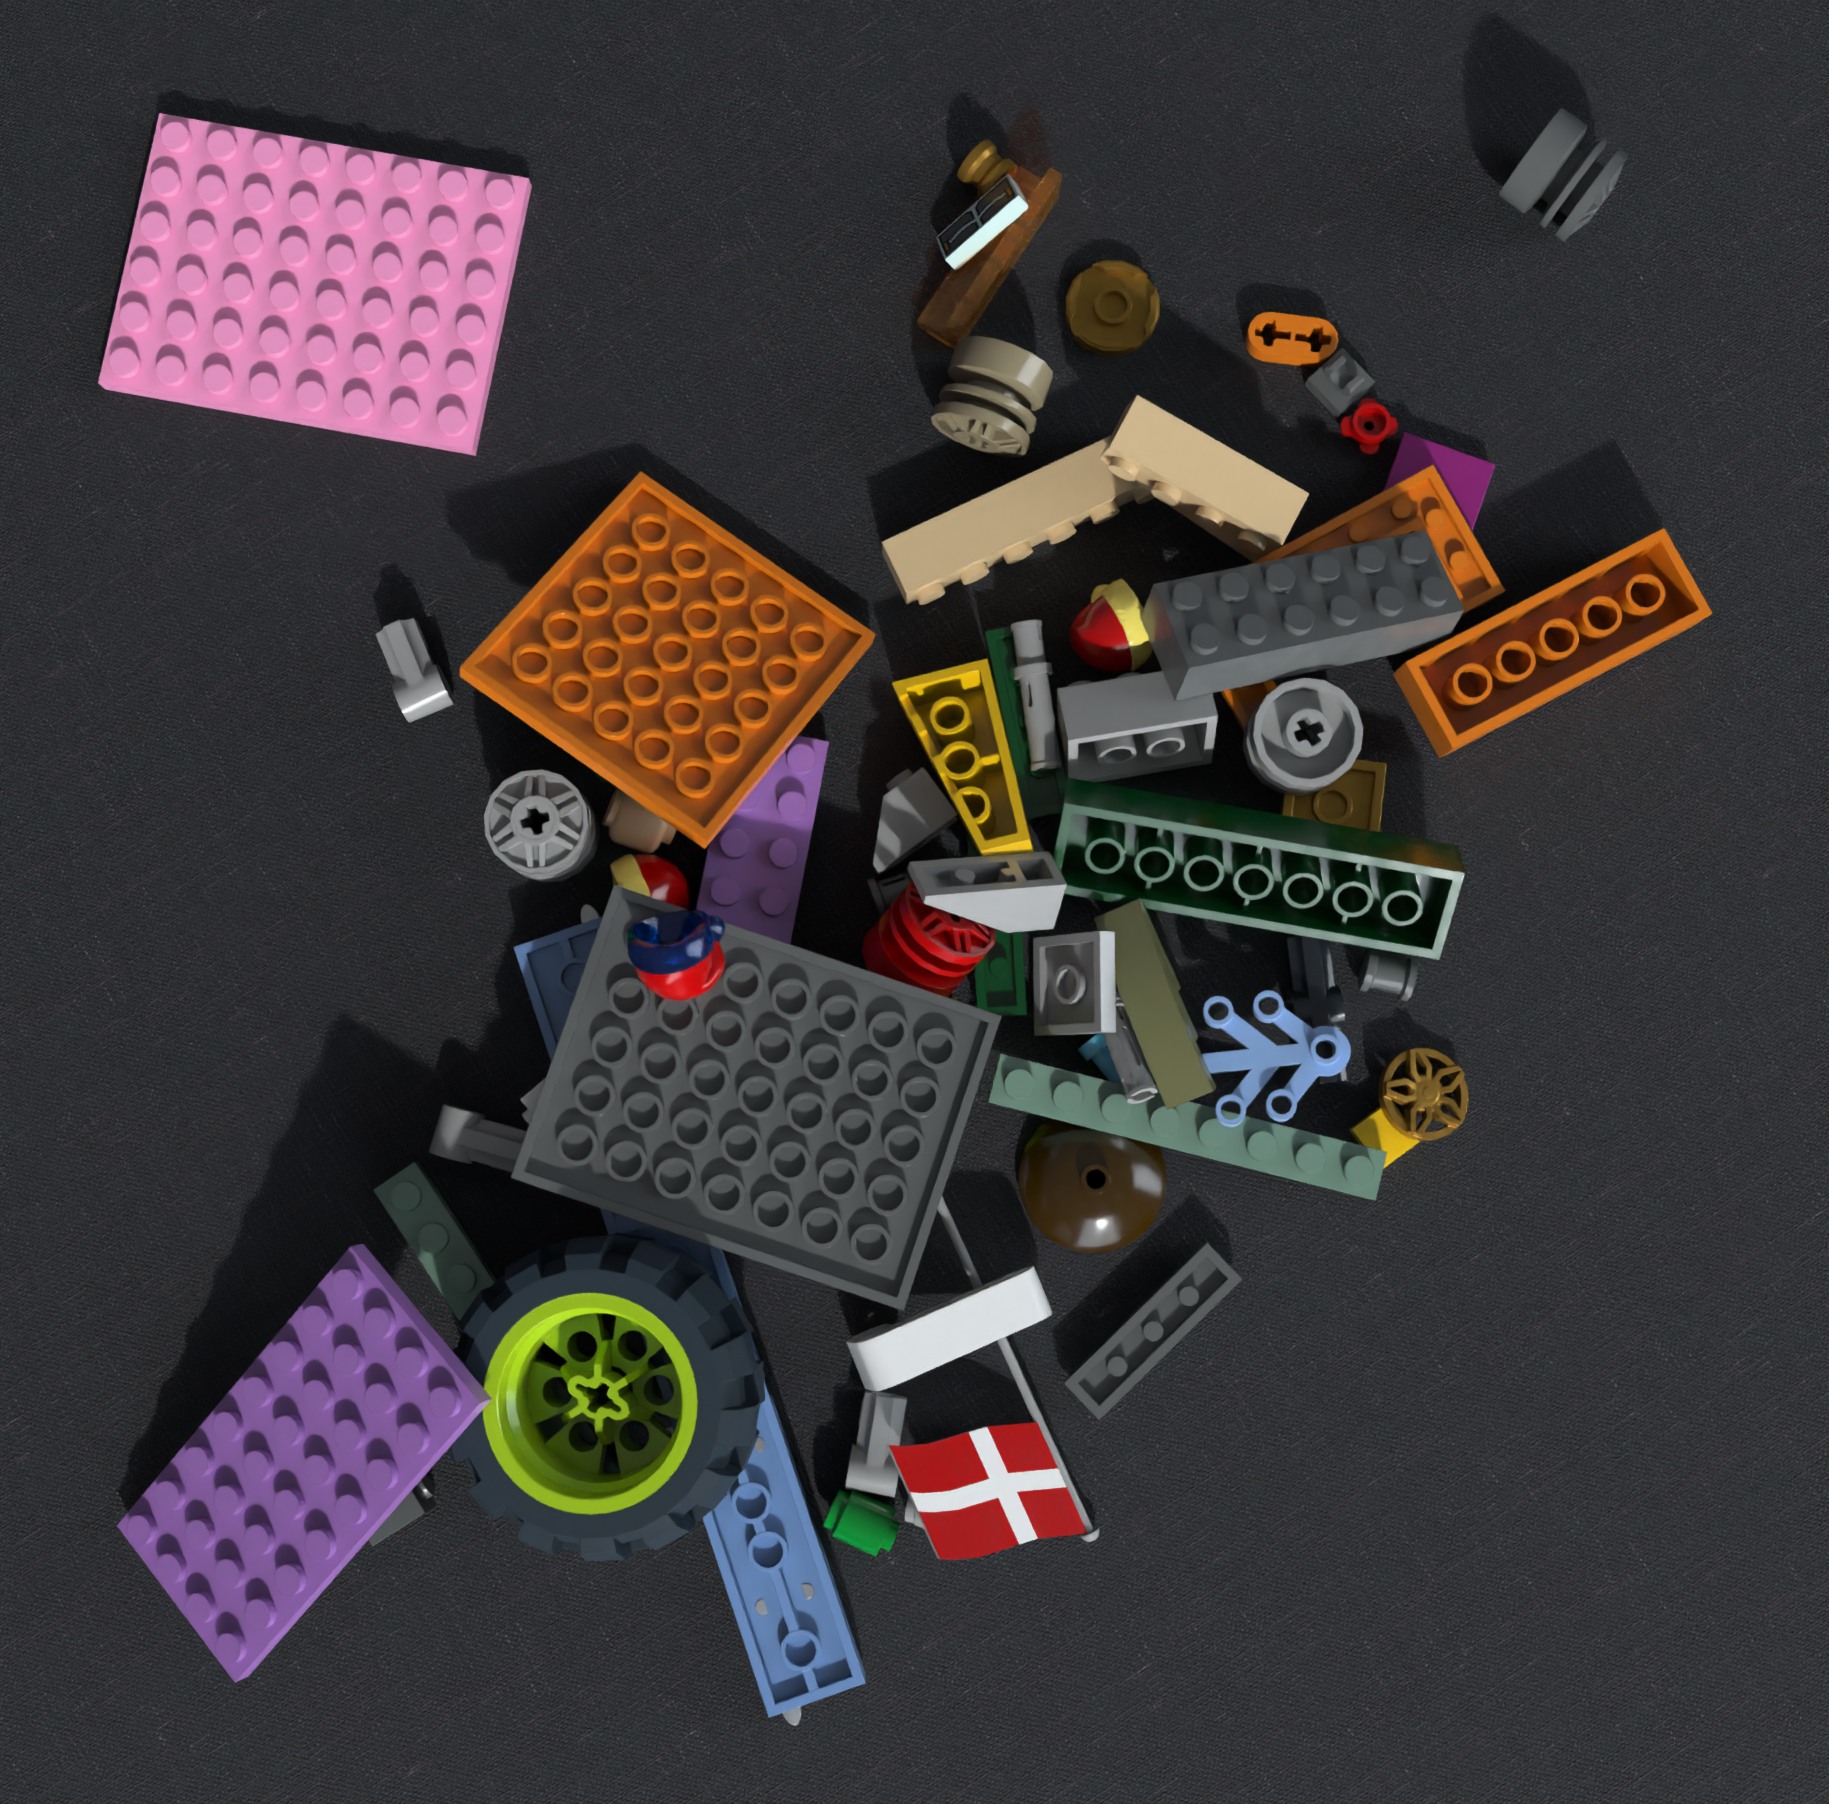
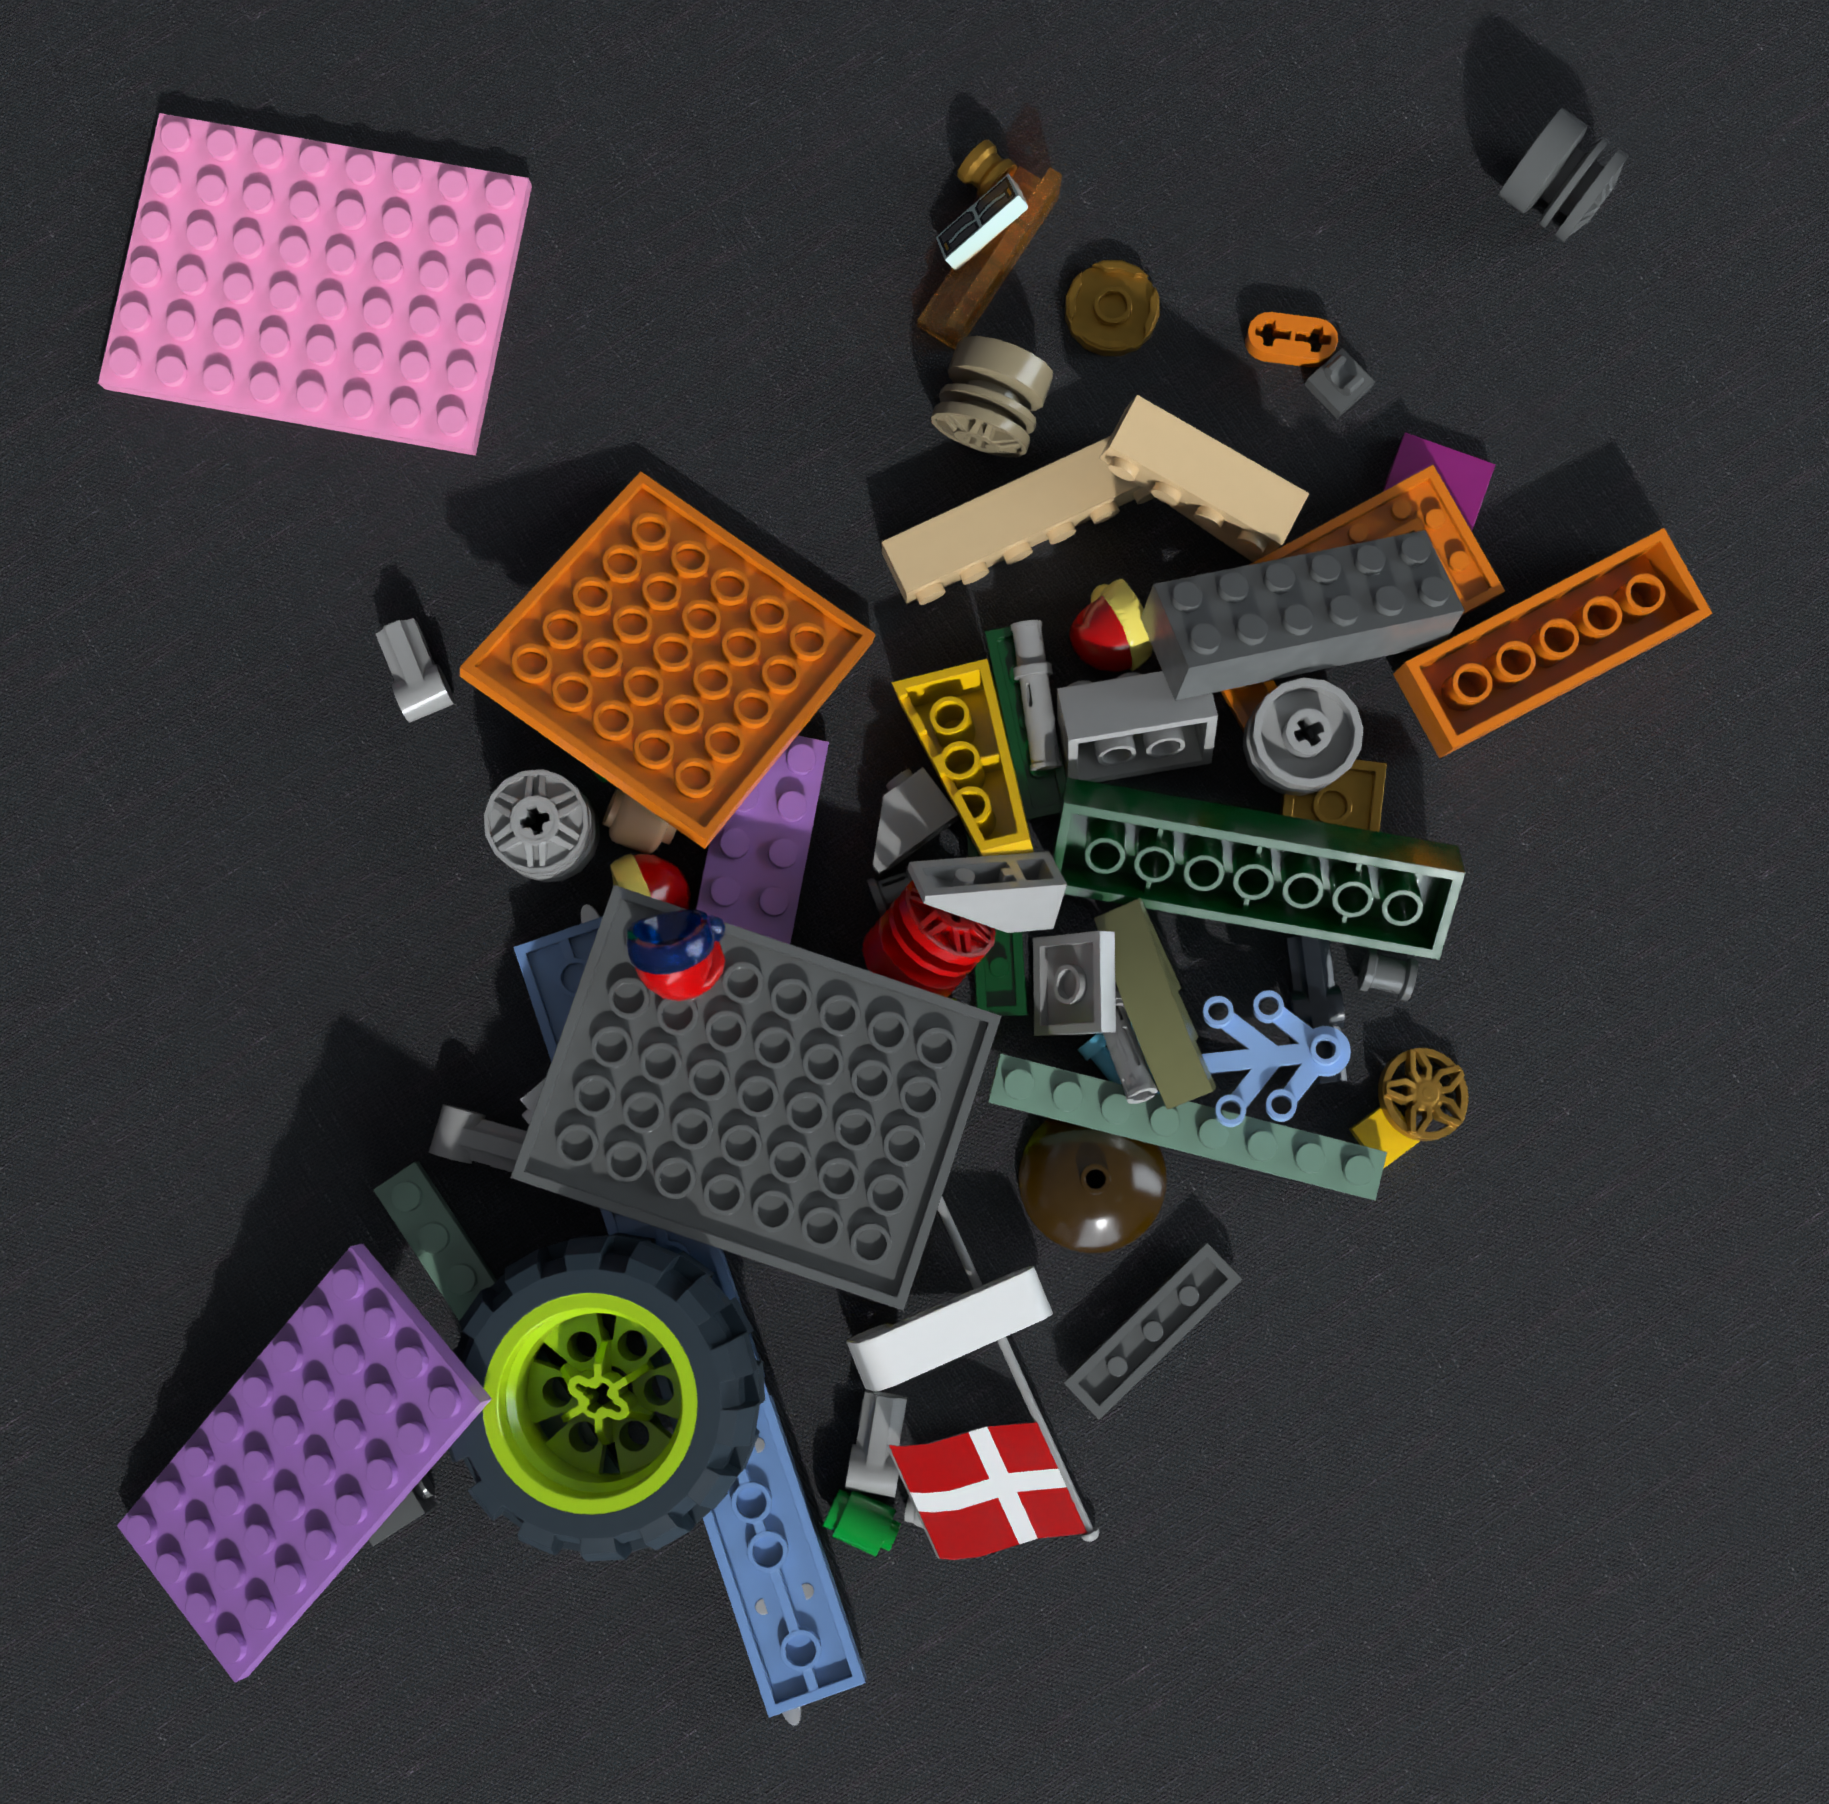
red plate [1340,398,1398,455] -> none

